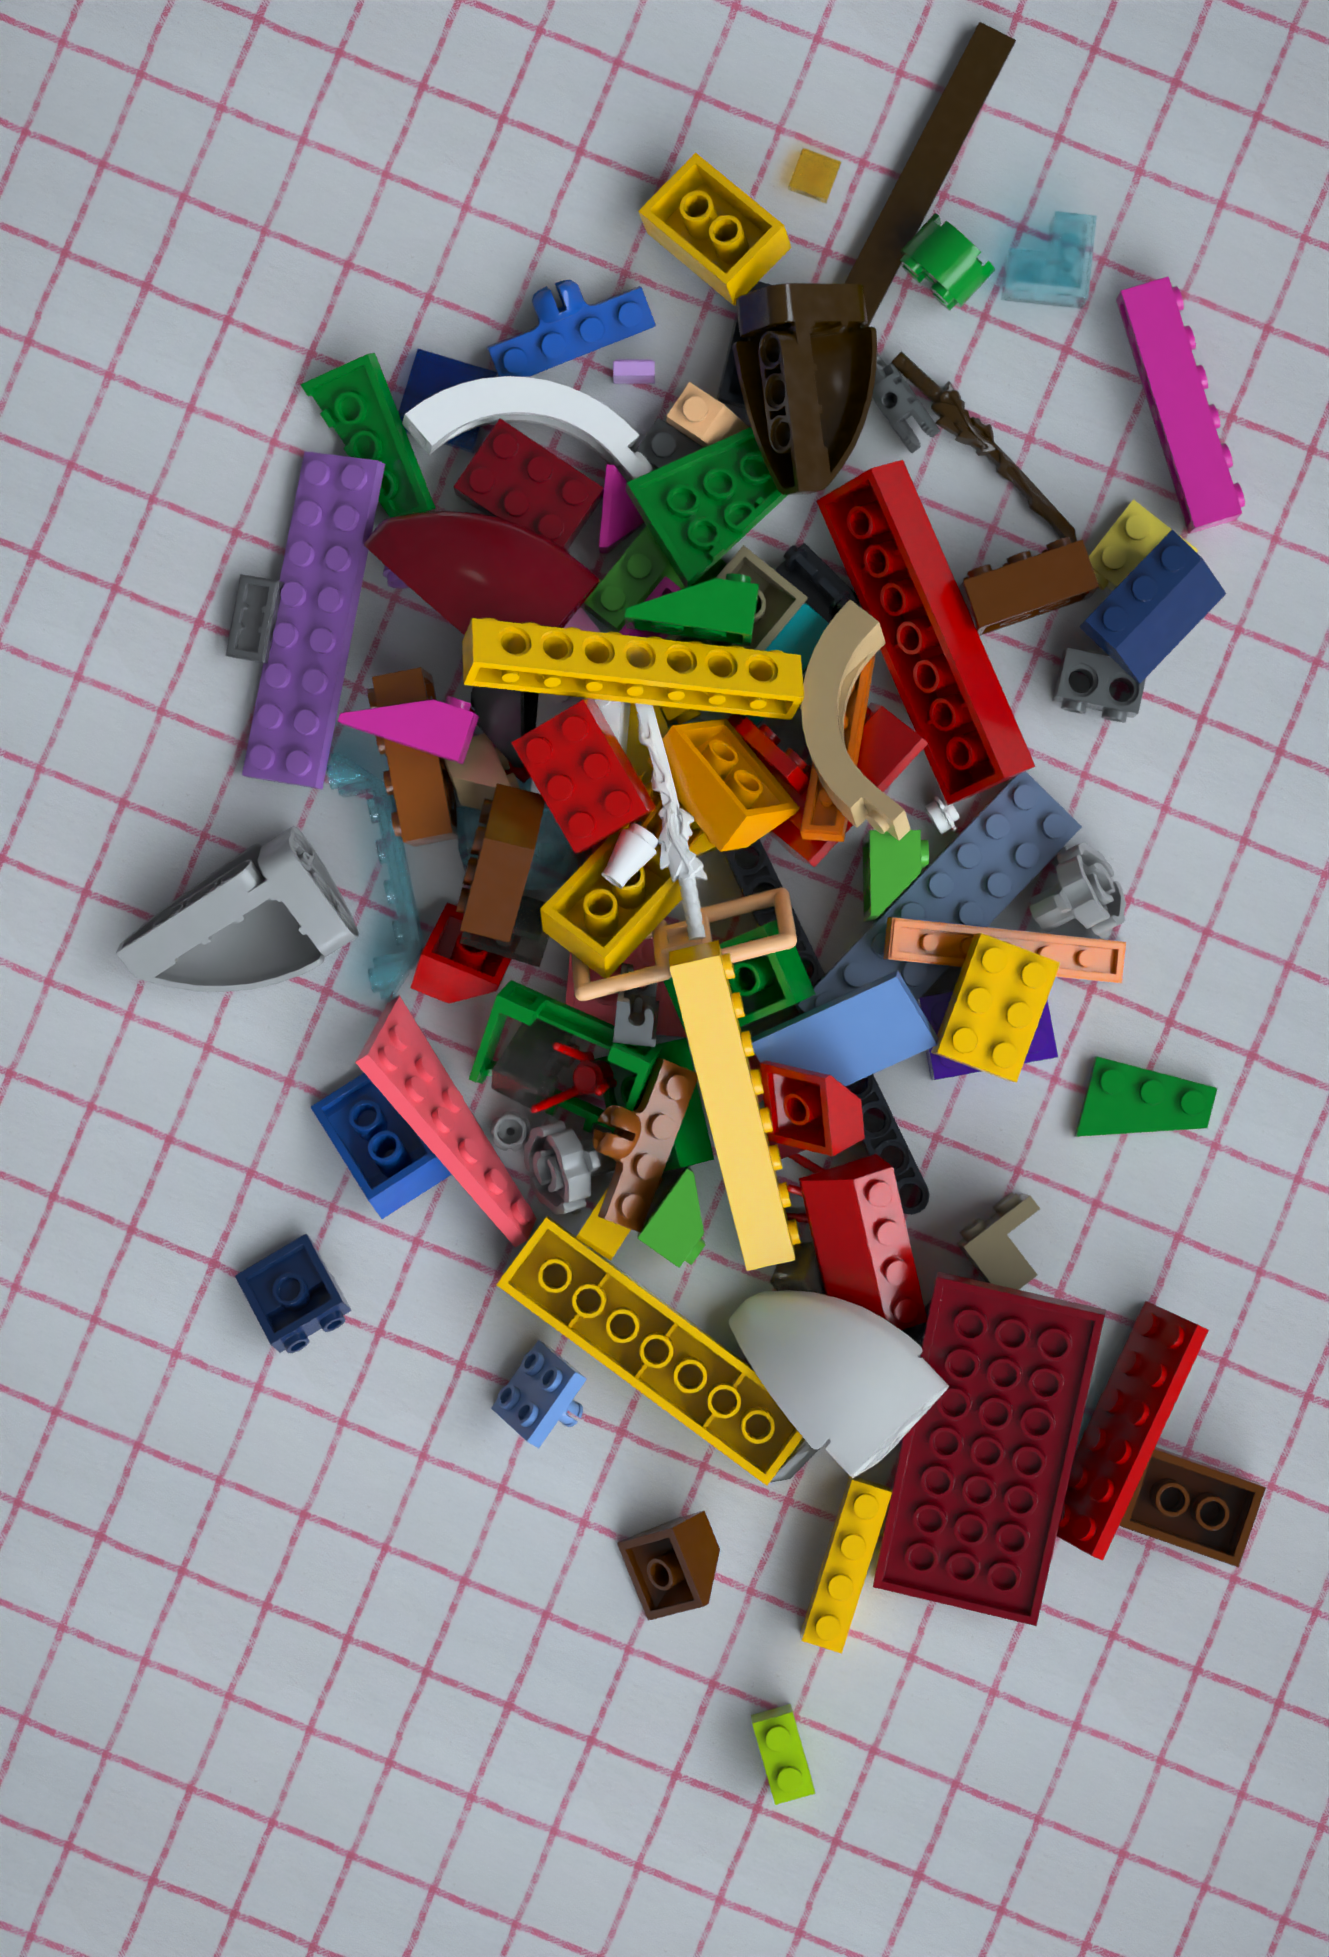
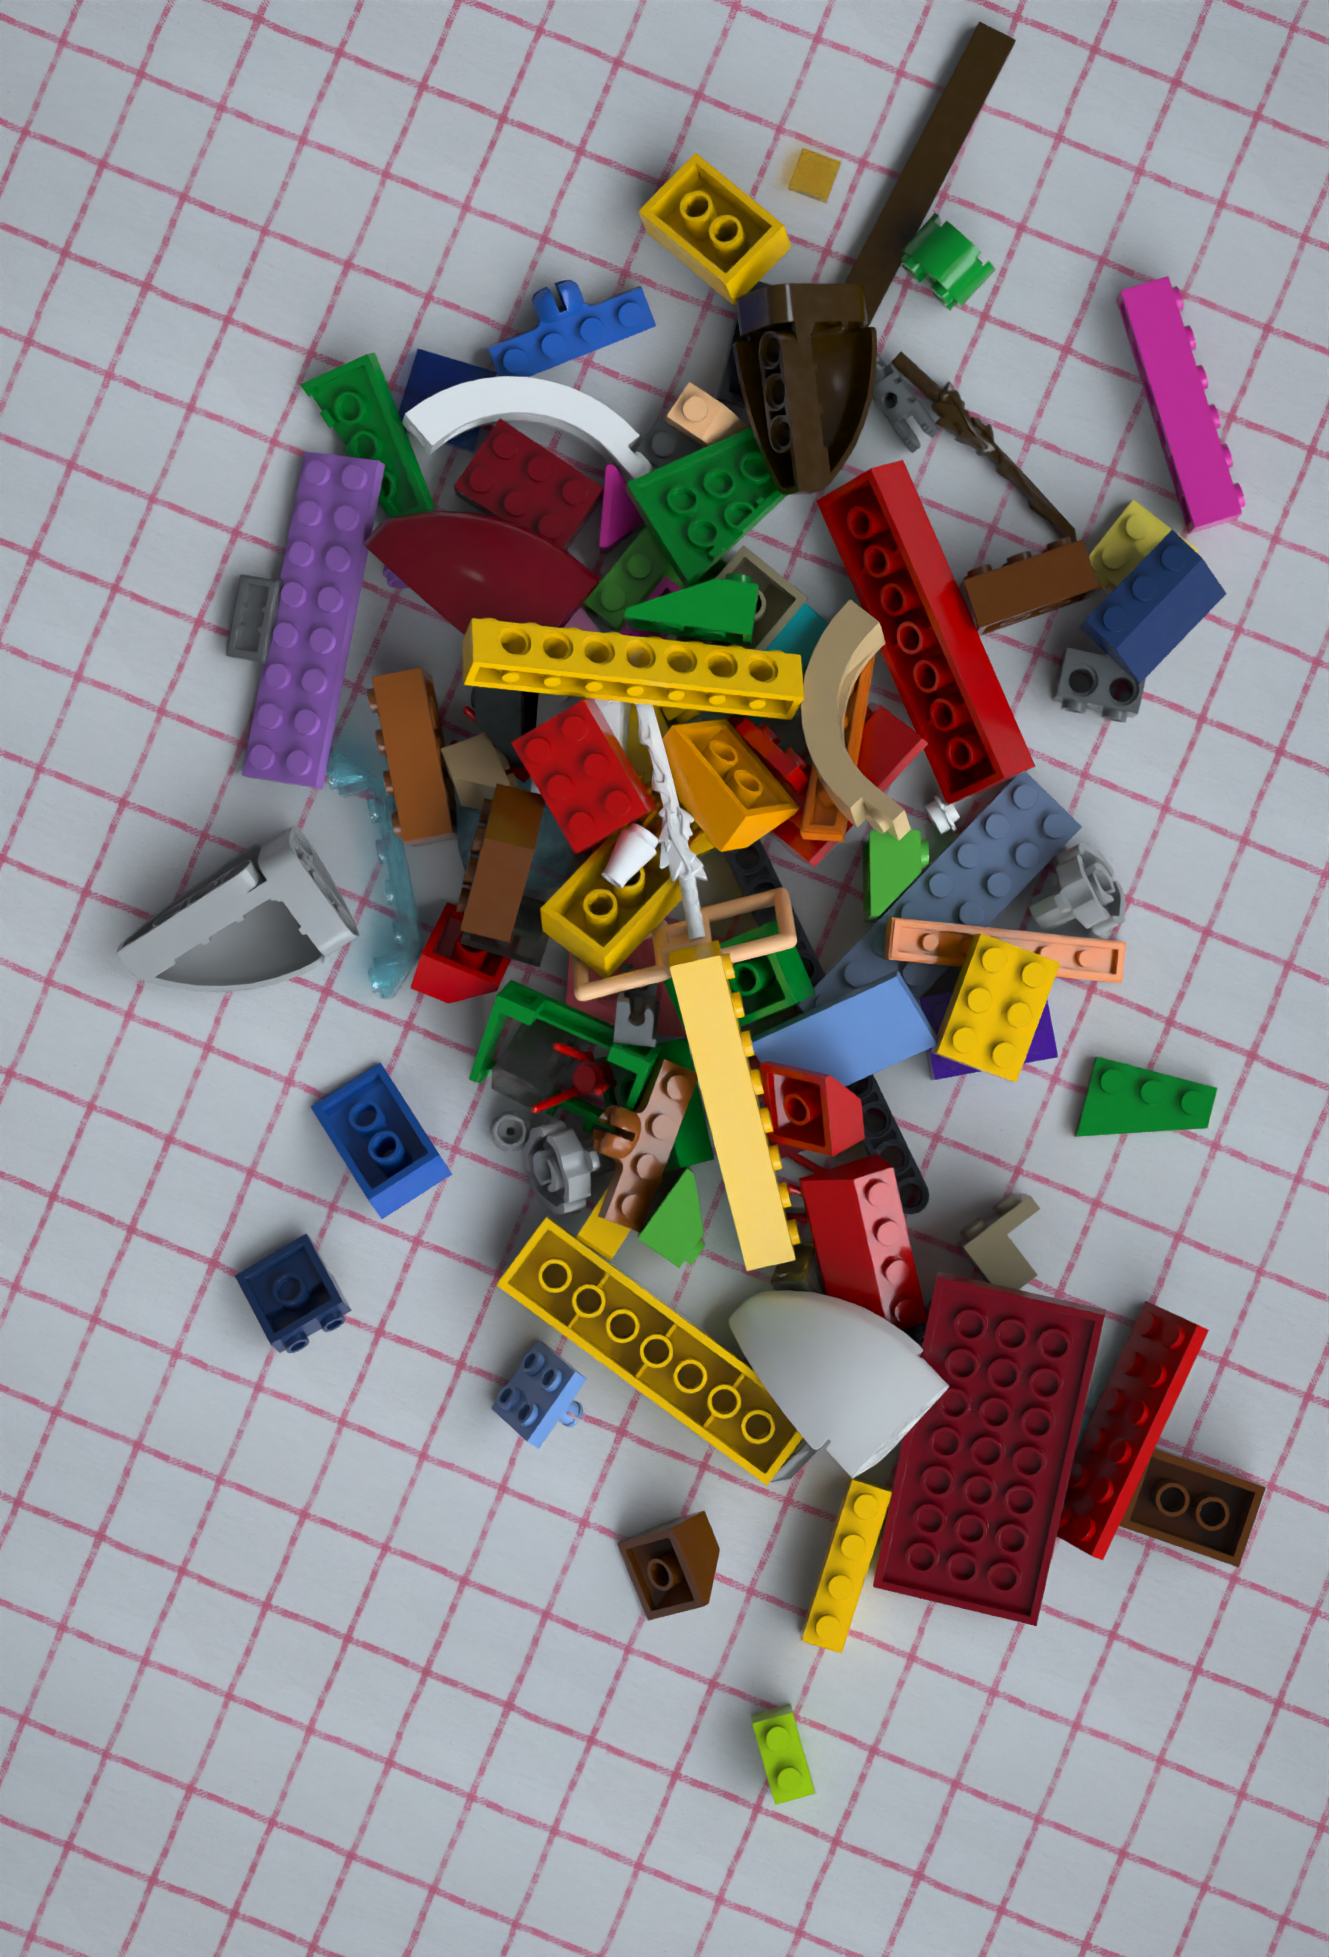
dark pink slope [337,696,479,765] -> none
coral wing [355,995,537,1248] -> none
lavender tile [613,359,655,384] -> none
black hinge [775,543,860,623] -> none
clear light blue brick [1001,211,1097,309] -> none

